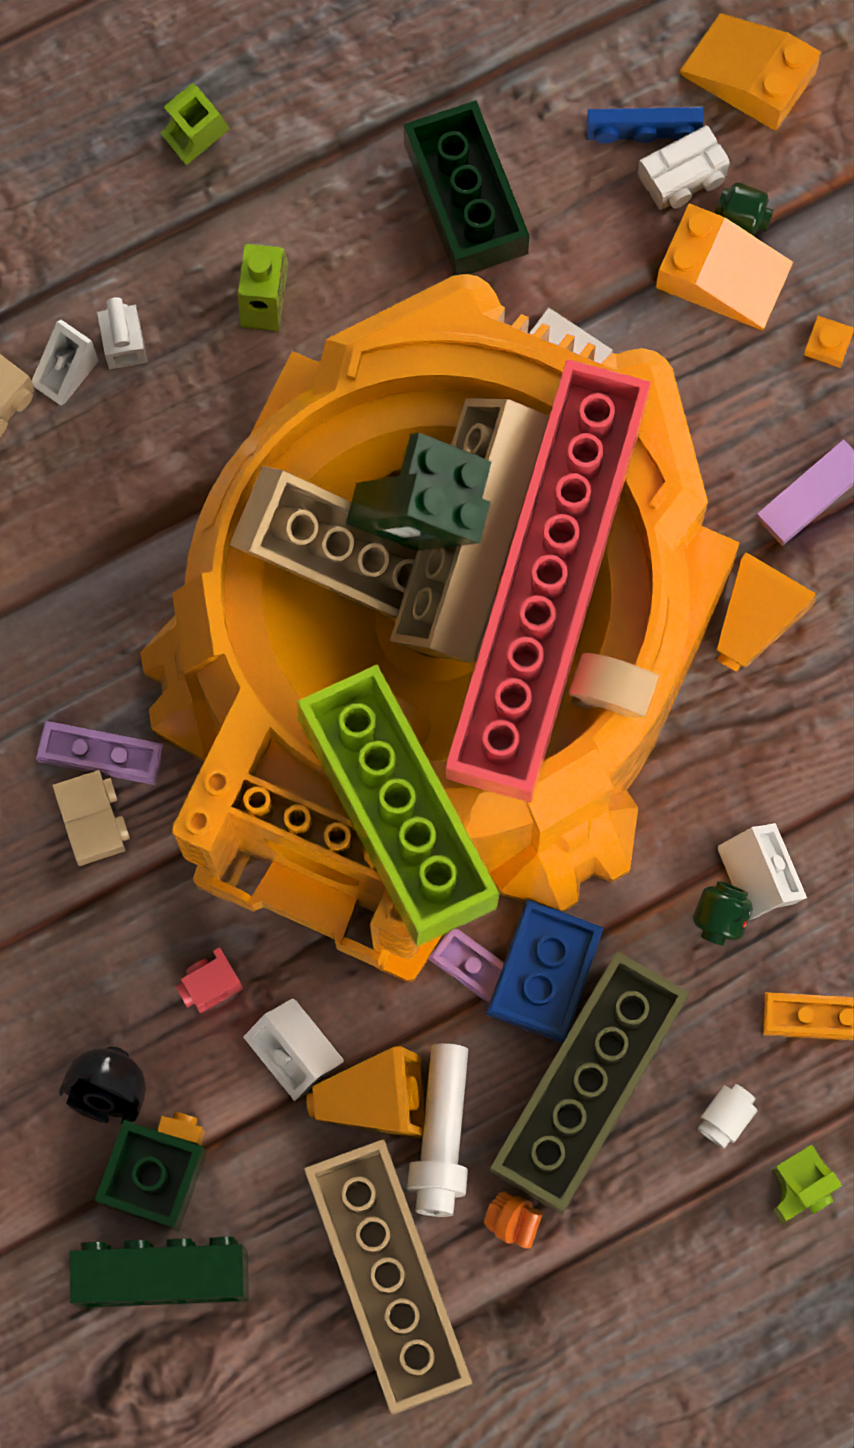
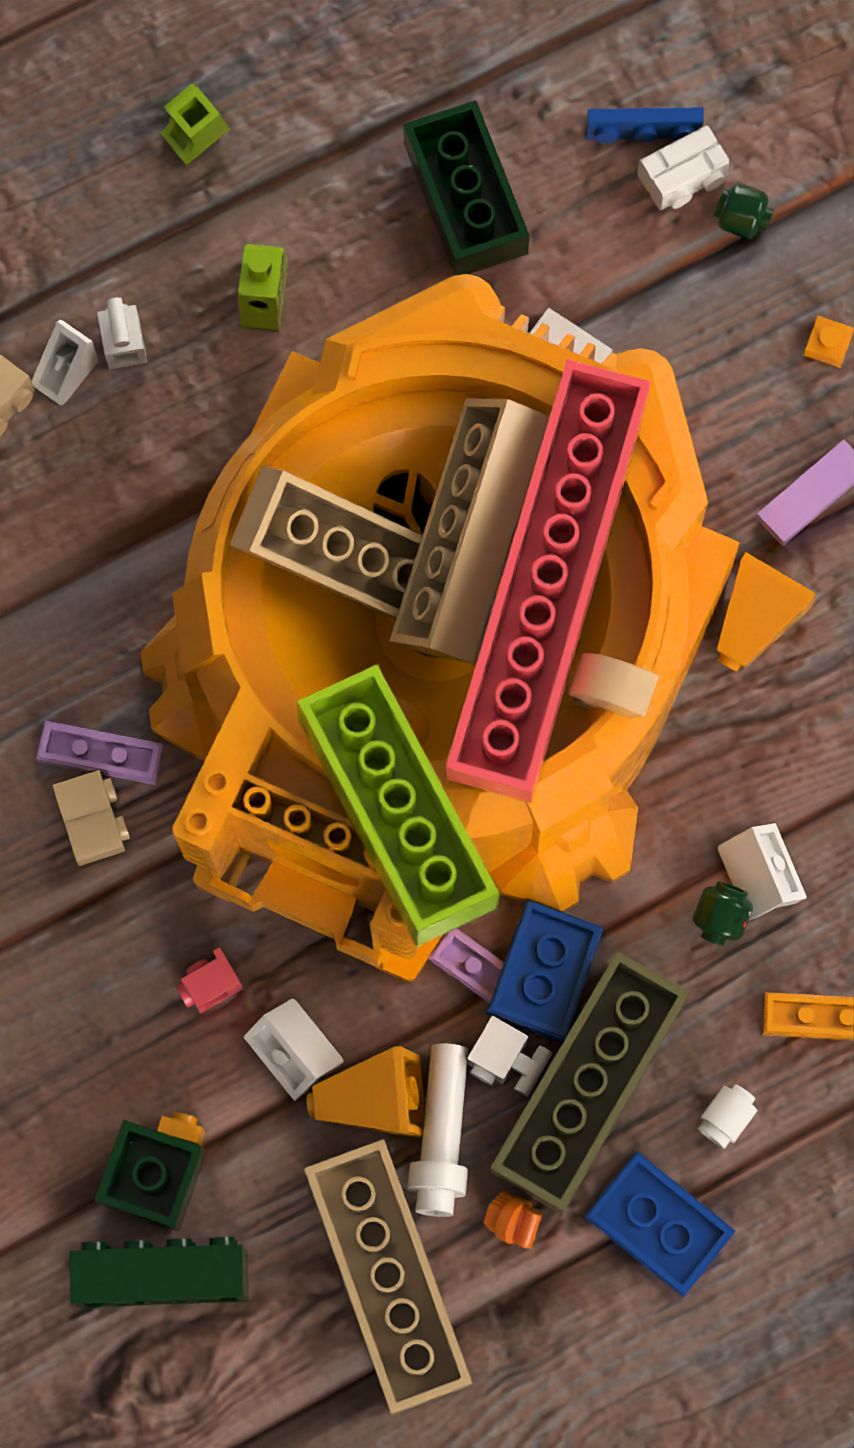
black cylinder [59,1046,146,1125] -> none
dark green brick [346,432,492,551] -> none
slope [656,203,793,331] -> none
light orange slope [679,13,821,132] -> none
lime brick [772,1144,842,1225] -> none
none -> white brick [467,1015,553,1097]
none -> blue tile [584,1151,736,1298]

